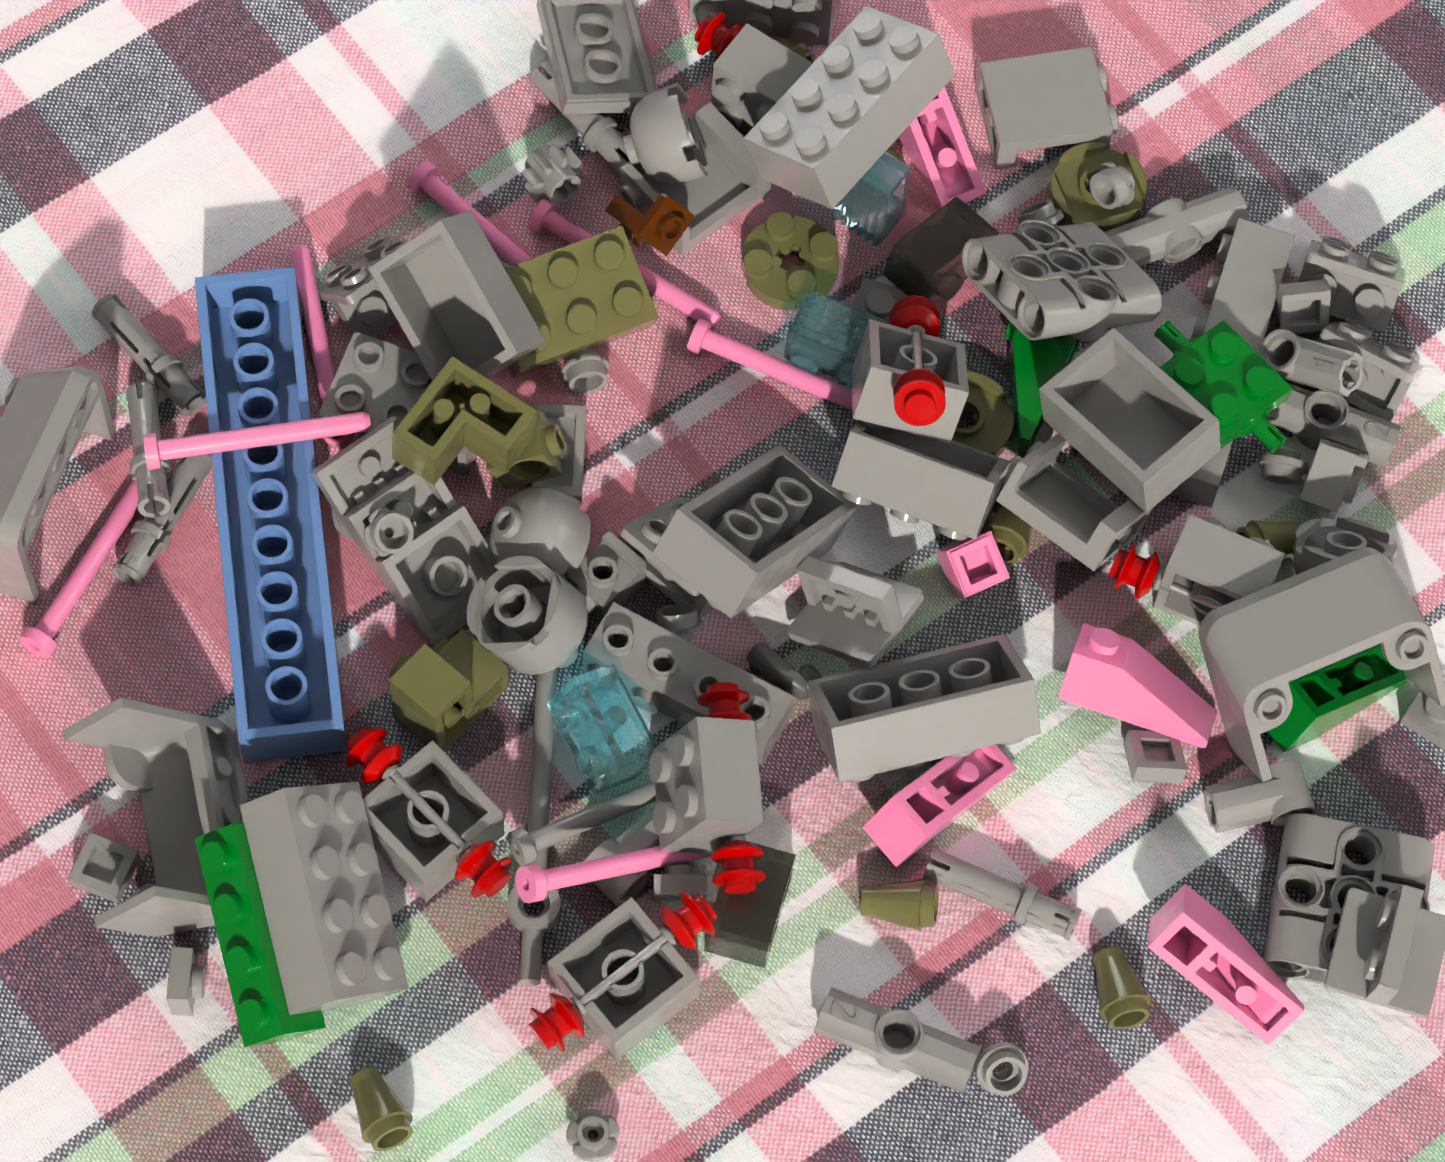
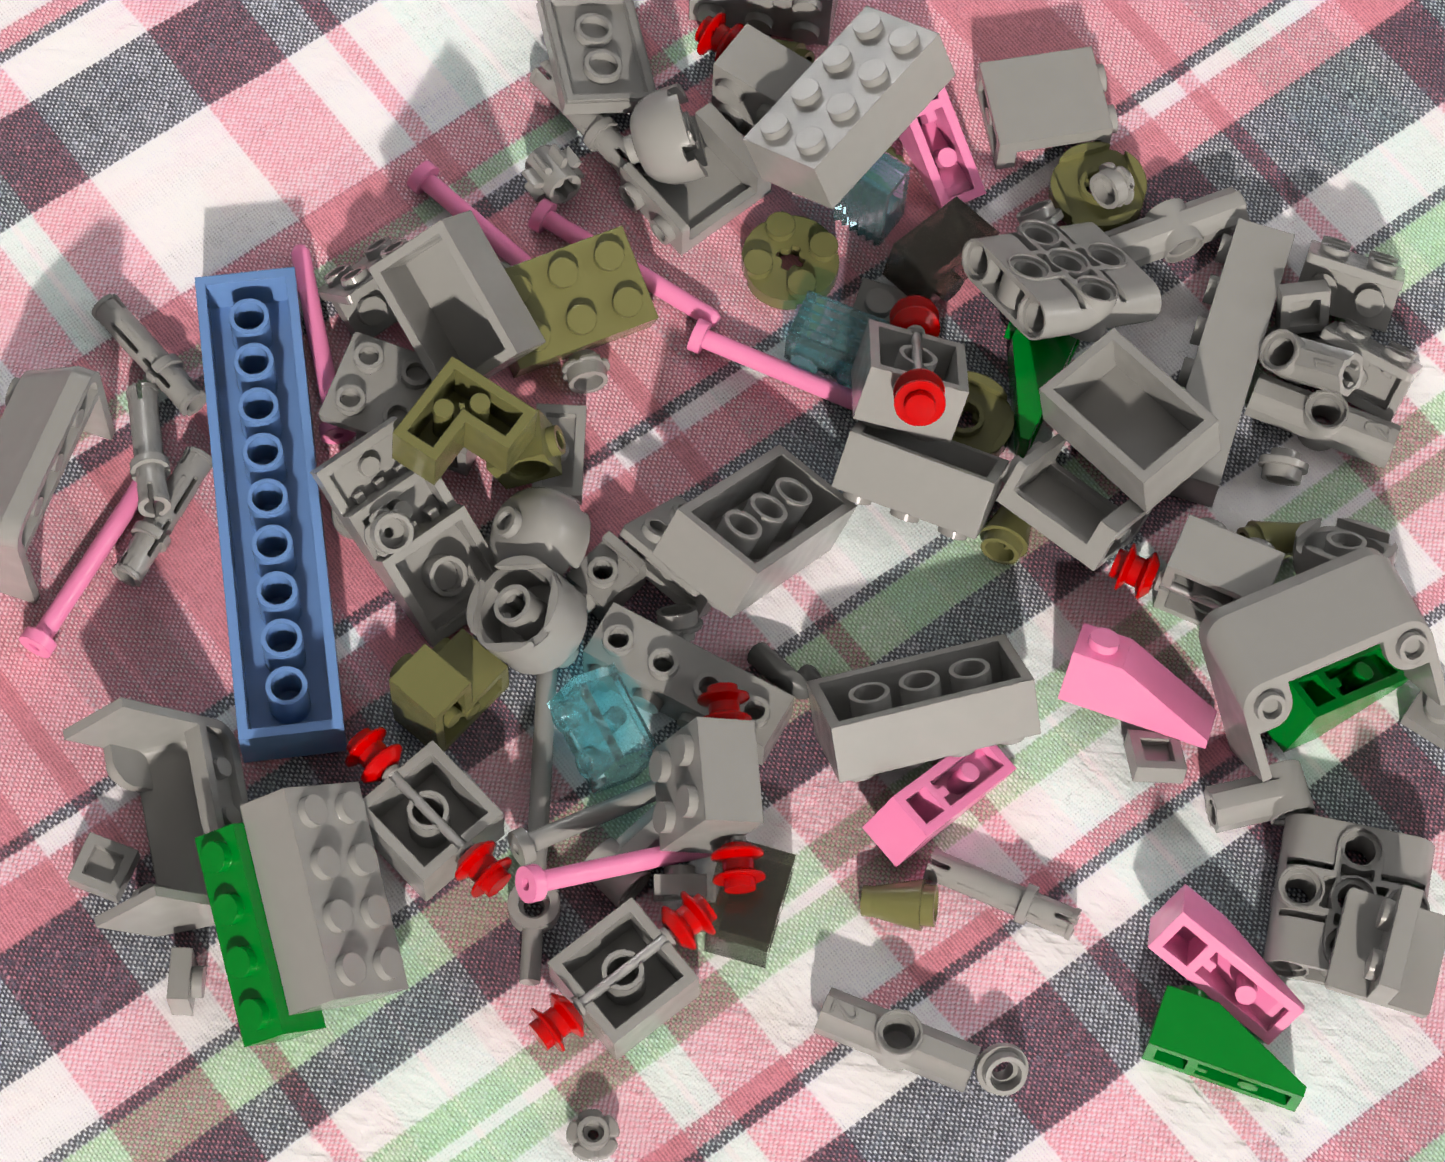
bright pink bar [143,412,371,470] -> none
olive cone [349,1067,413,1151] -> none
reddish brown bracket [604,193,694,256] -> none
light grey bracket [787,555,924,668] -> none
bright pink slope [936,531,1010,598] -> none
olive cone [1093,946,1151,1030] -> none
green plate [1154,320,1293,453] -> none
light grey brick [1299,437,1369,520] -> none
none -> green slope [1142,985,1307,1112]

